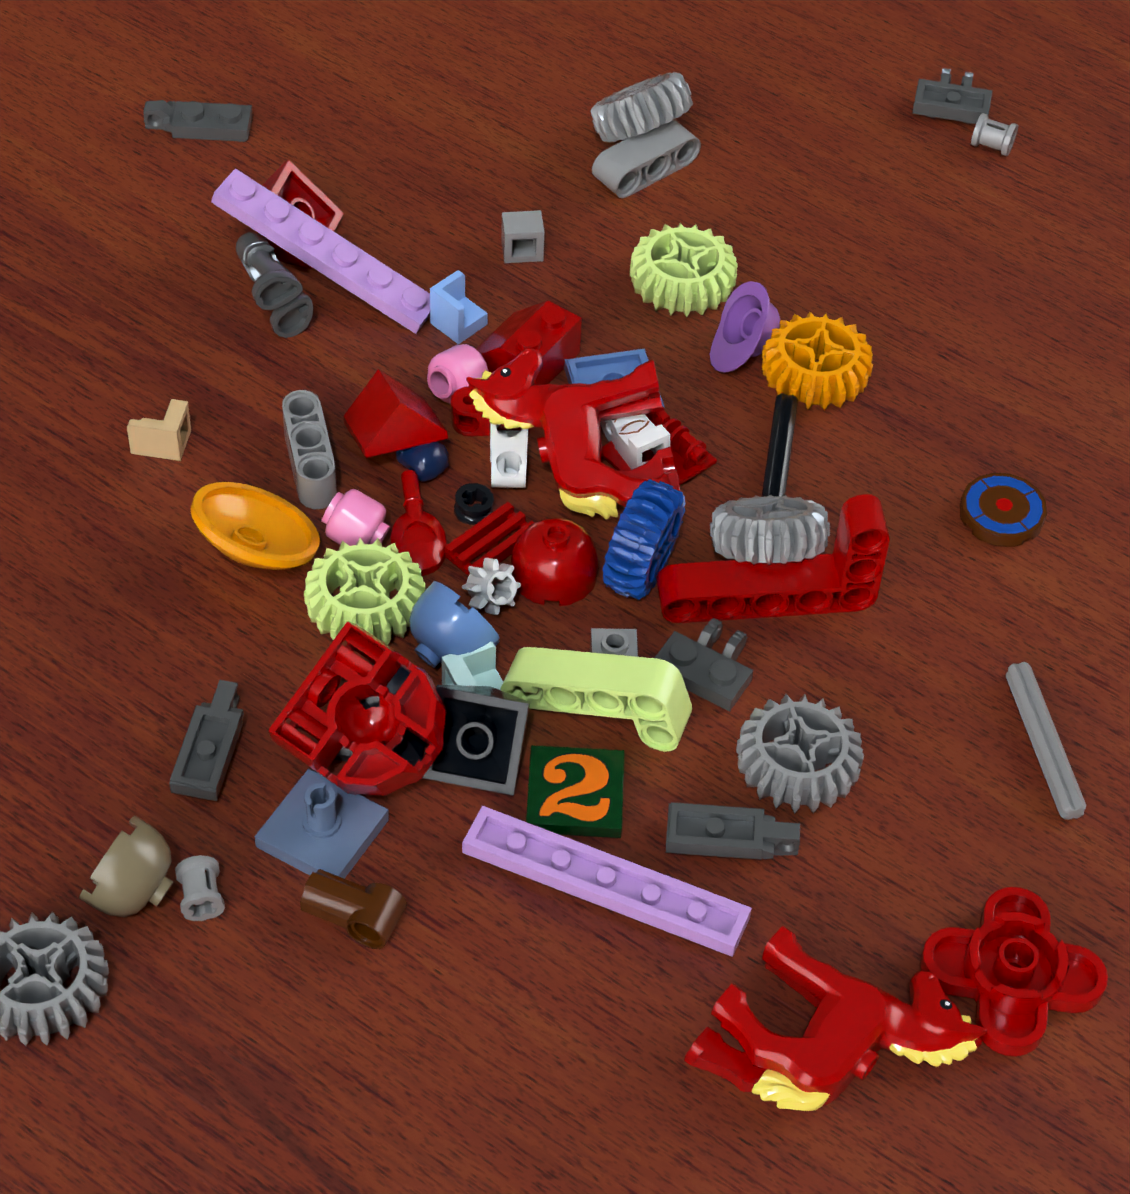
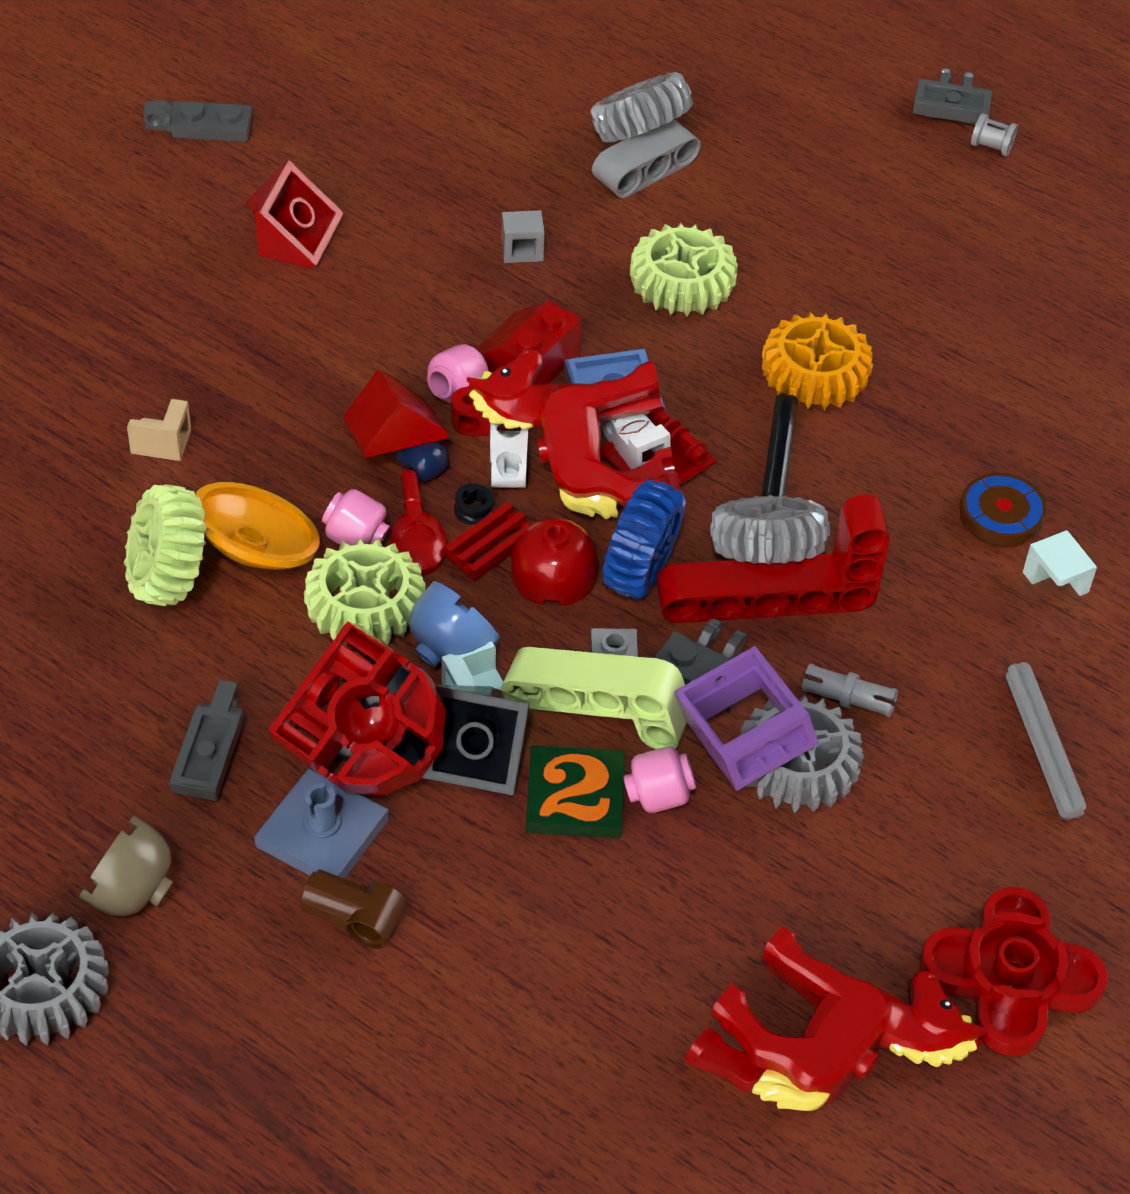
light grey bush [175,855,225,921] -> none
lavender plate [211,168,430,334] -> none
dark grey piece [236,231,313,338] -> none
light grey beam [282,390,337,509] -> none
light blue panel [430,270,488,344] -> none
white gear [462,557,521,615] -> none
lavender plate [462,806,752,957] -> none
dark grey hinge [665,802,800,860] -> none
medium lavender piece [710,281,780,373] -> none
none -> yellowish green gear [123,484,207,606]
none -> bright pink head [624,746,697,813]
none -> medium lavender window [675,646,819,791]
none -> light grey pin [801,663,898,717]
none -> light aqua panel [1023,530,1097,596]

